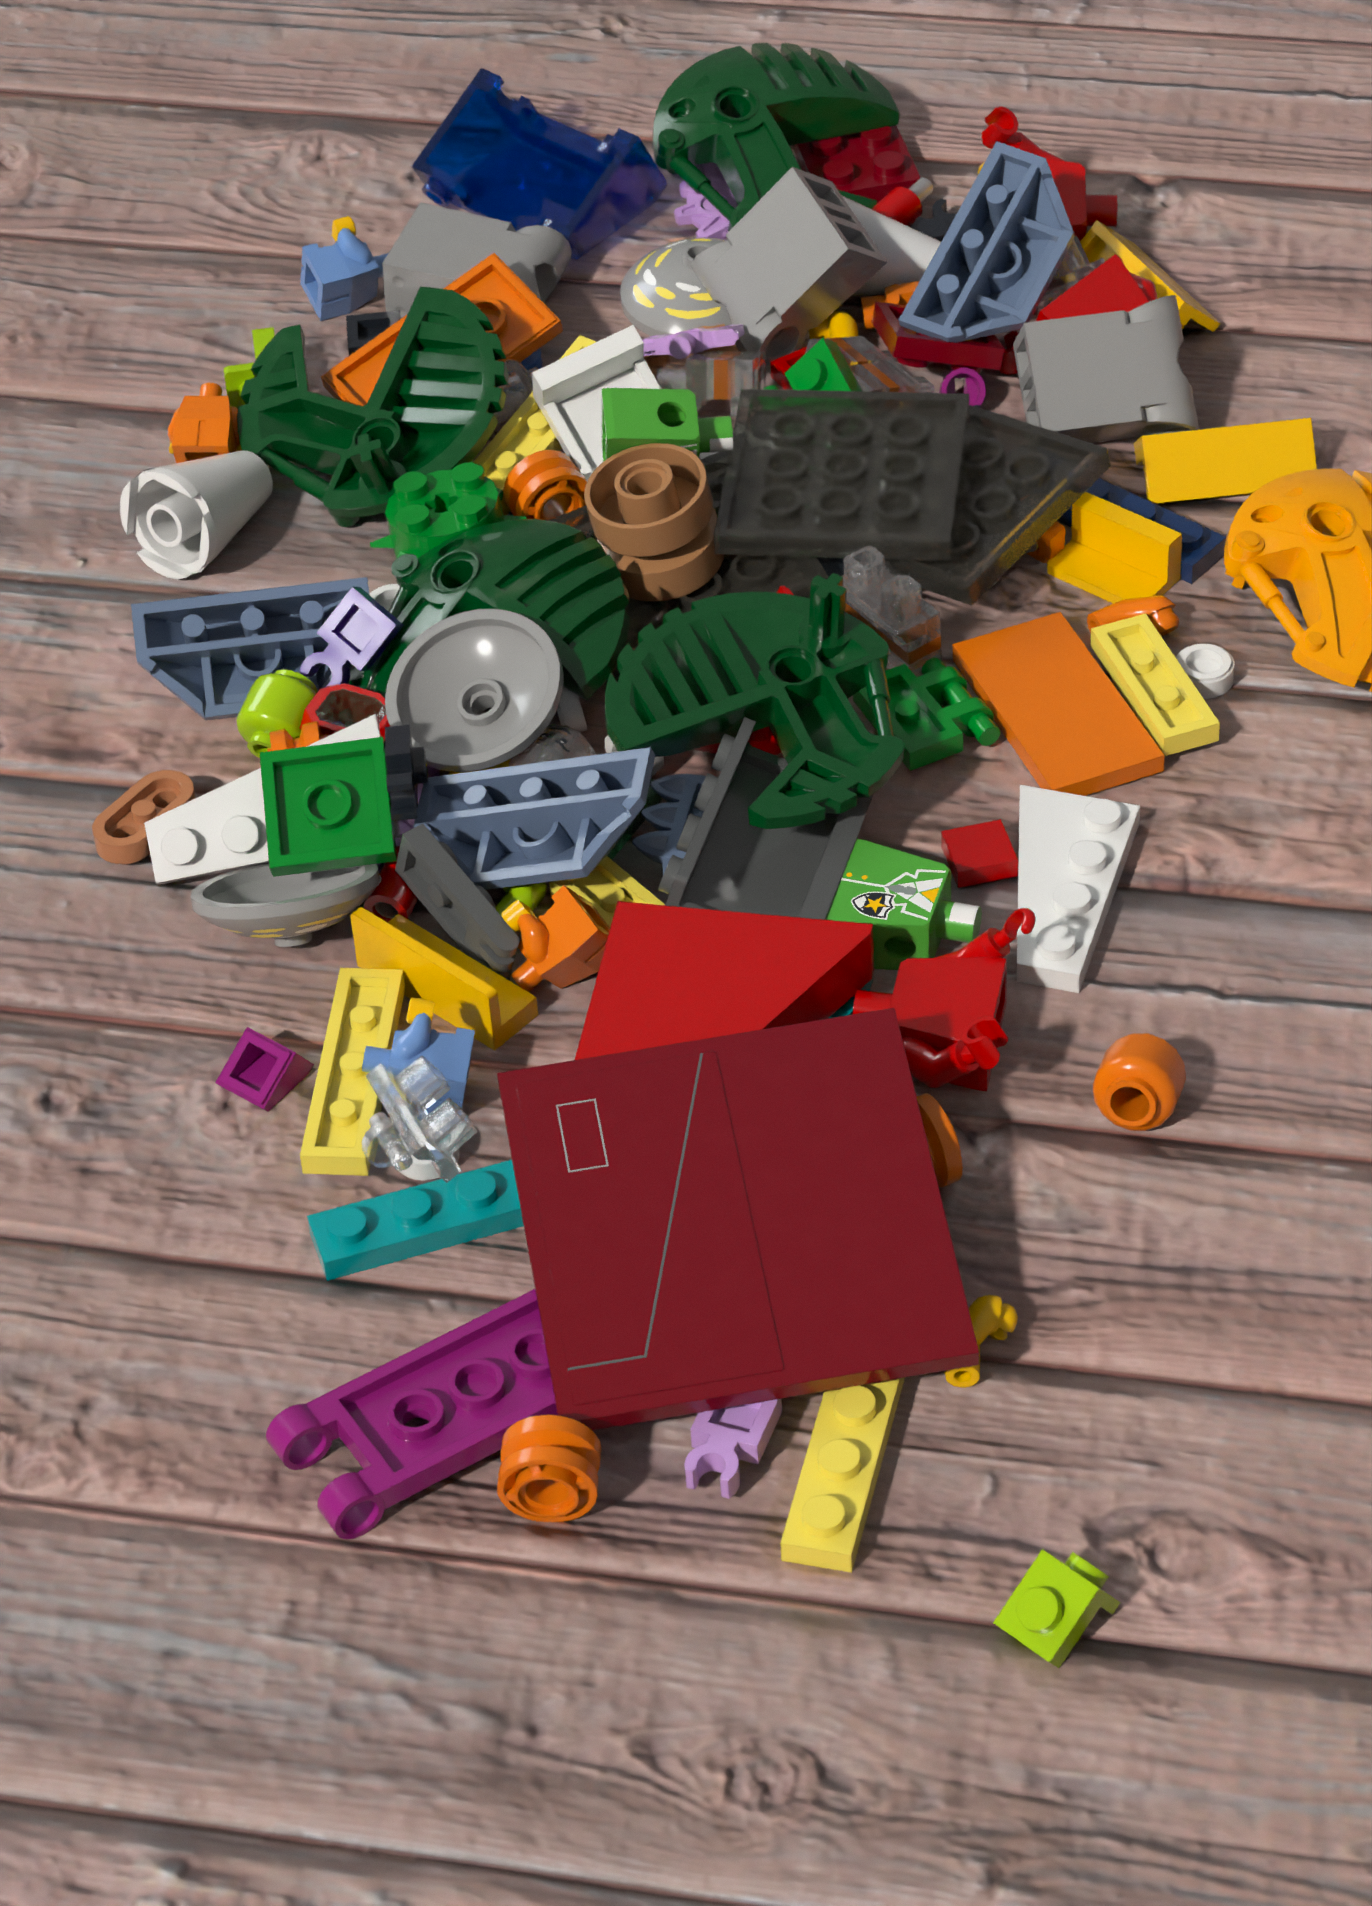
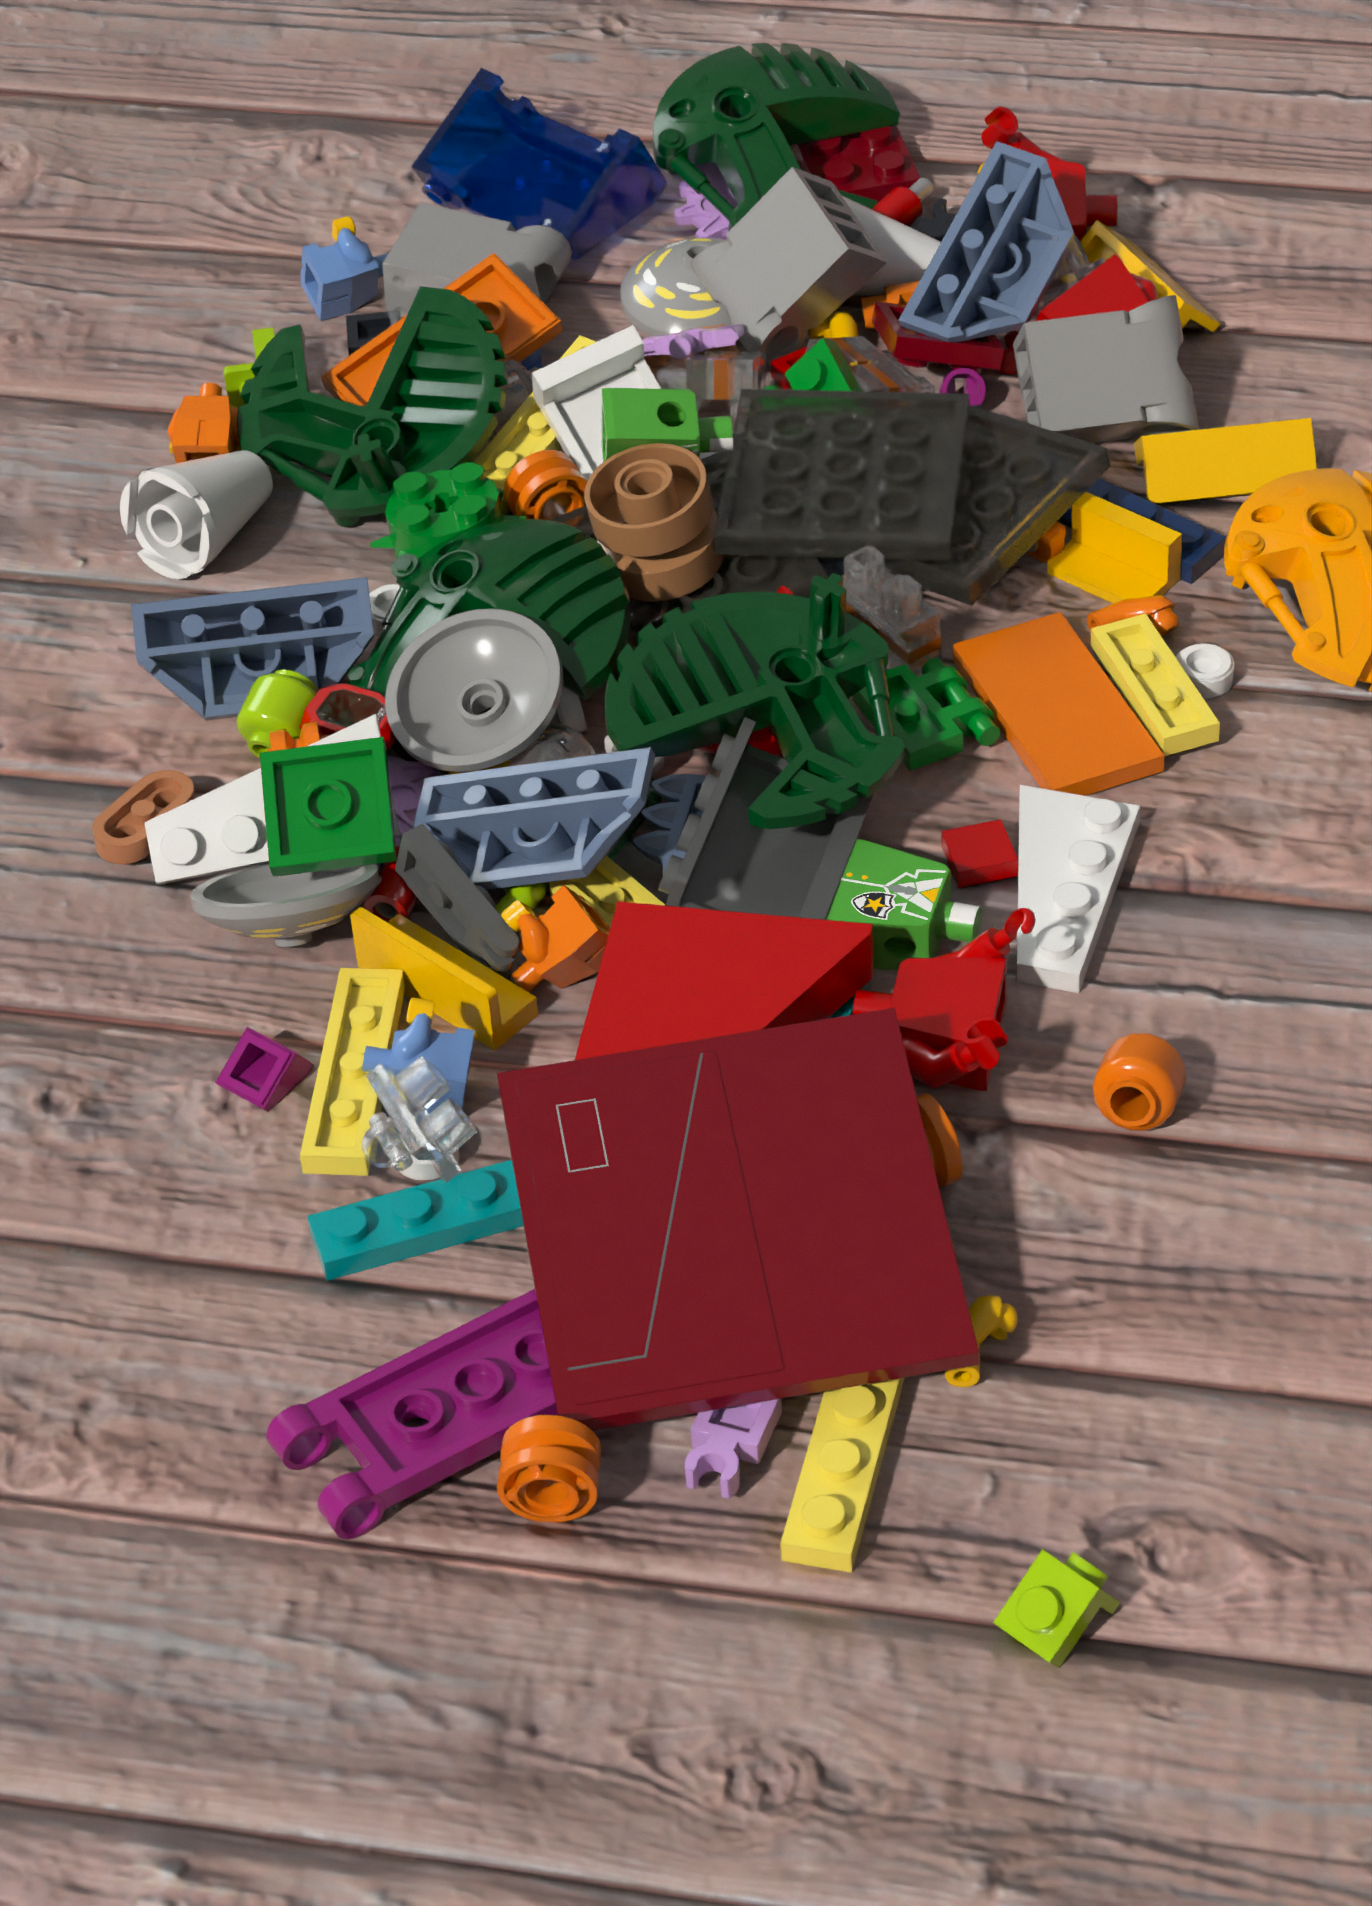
plate [299,587,404,687] -> none
black plate [385,724,429,821] -> none

